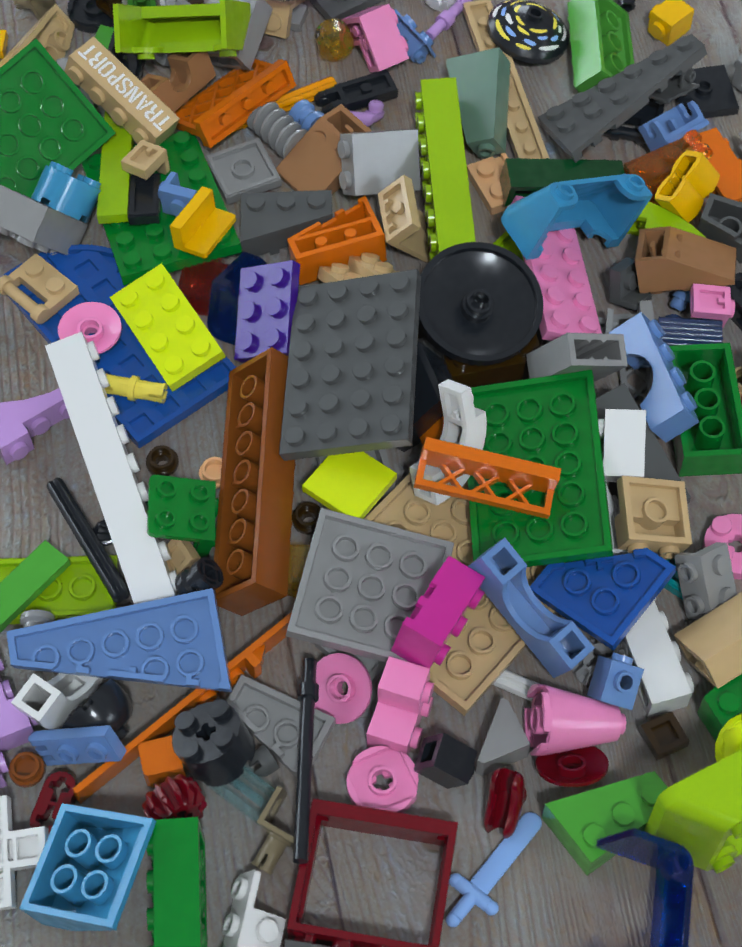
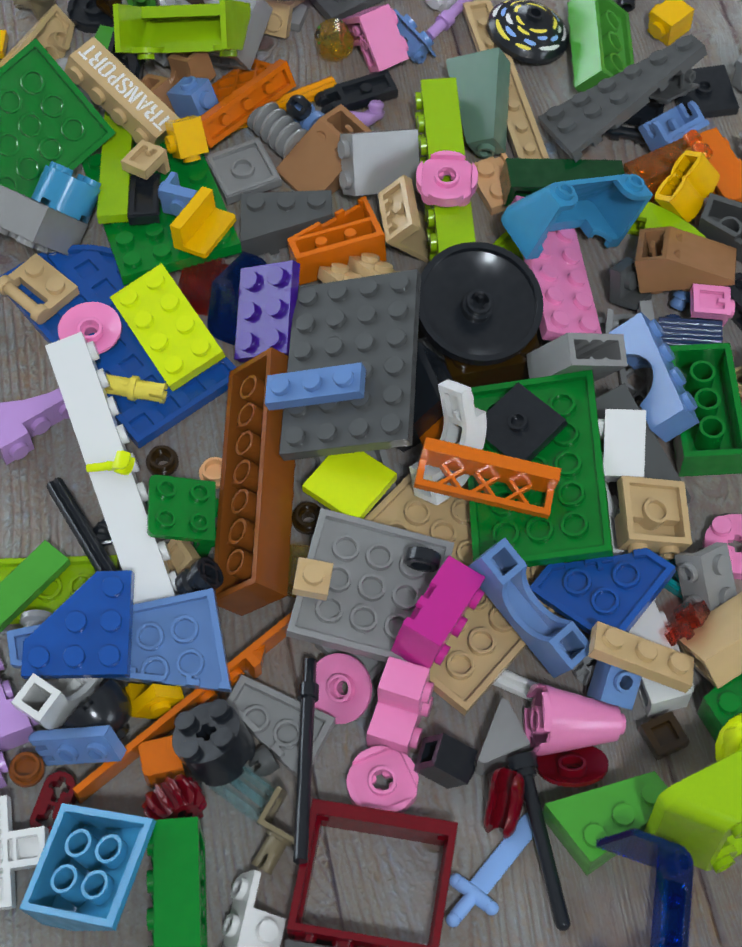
none -> blue plate [21,570,135,679]
none -> neon yellow hand [86,450,135,475]
none -> yellow bracket [125,683,184,720]
none -> yellow brick [164,115,209,163]
none -> medium blue brick [167,76,219,118]
none -> medium blue plate [265,362,366,411]
none -> black hinge [286,95,312,121]
none -> tan plate [292,557,334,601]
none -> black tile [405,546,441,572]
none -> bright pink plate [416,151,478,207]
none -> black plate [485,382,567,461]
none -> black piece [507,752,571,931]
none -> tan plate [588,621,694,693]
none -> clear red plate [664,600,711,647]

